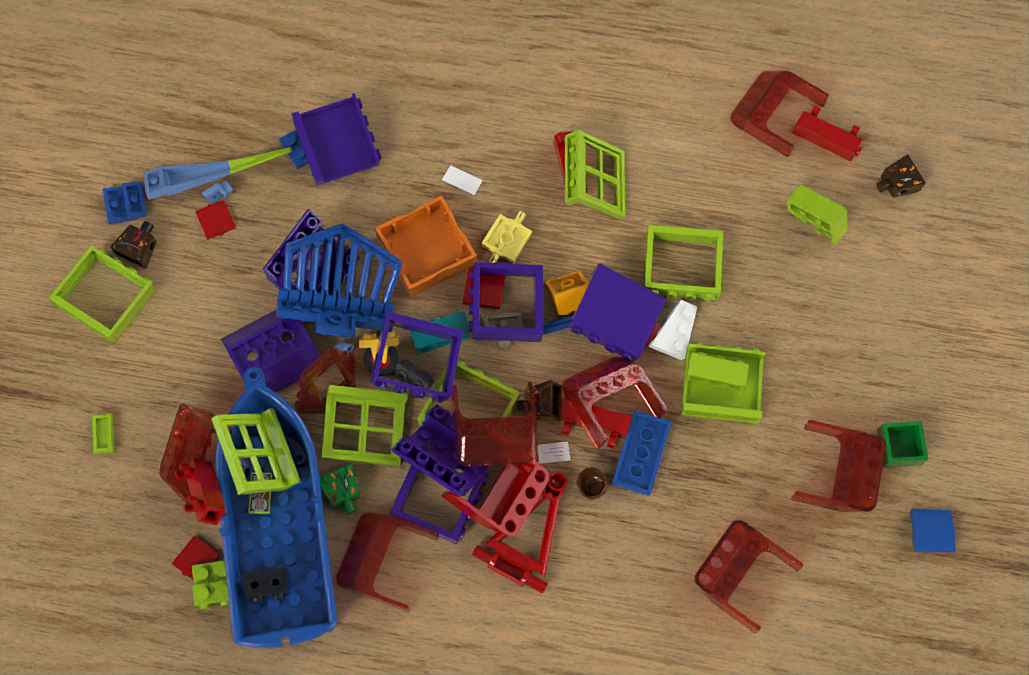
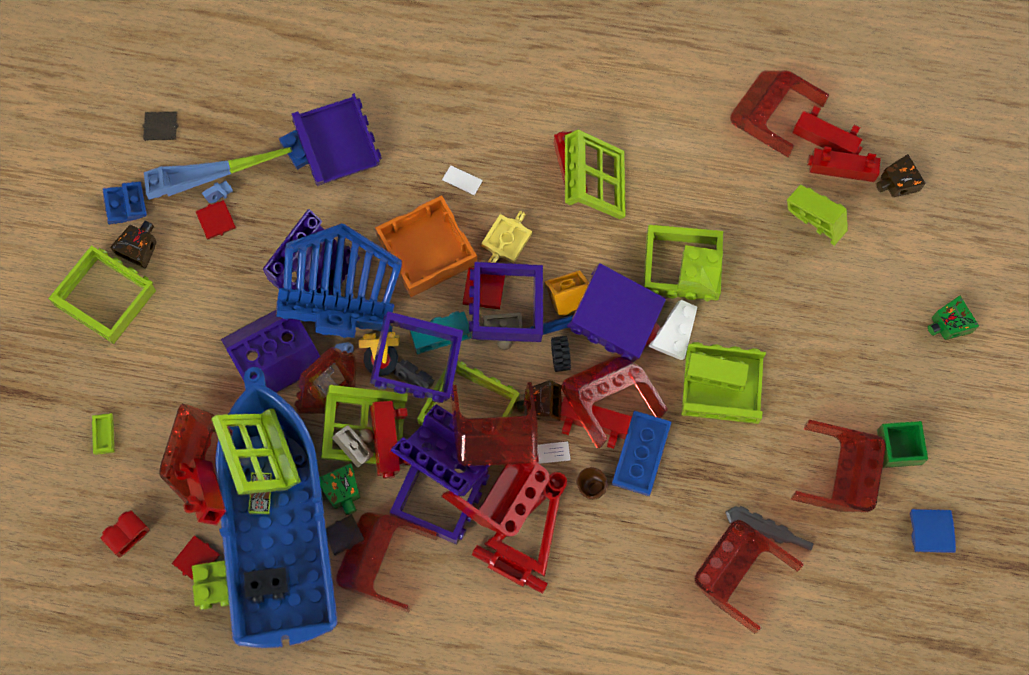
none -> red brick [100,510,150,558]
none -> clear smoke piece [142,112,179,141]
none -> clear tile [314,366,338,396]
none -> clear smoke piece [326,514,364,556]
none -> dark tan plate [332,425,374,468]
none -> red brick [370,401,411,479]
none -> black tyre [551,336,571,372]
none -> lime slope [678,245,723,295]
none -> dark grey sword [725,506,814,551]
none -> red brick [807,146,881,182]
none -> green torso [928,296,979,340]

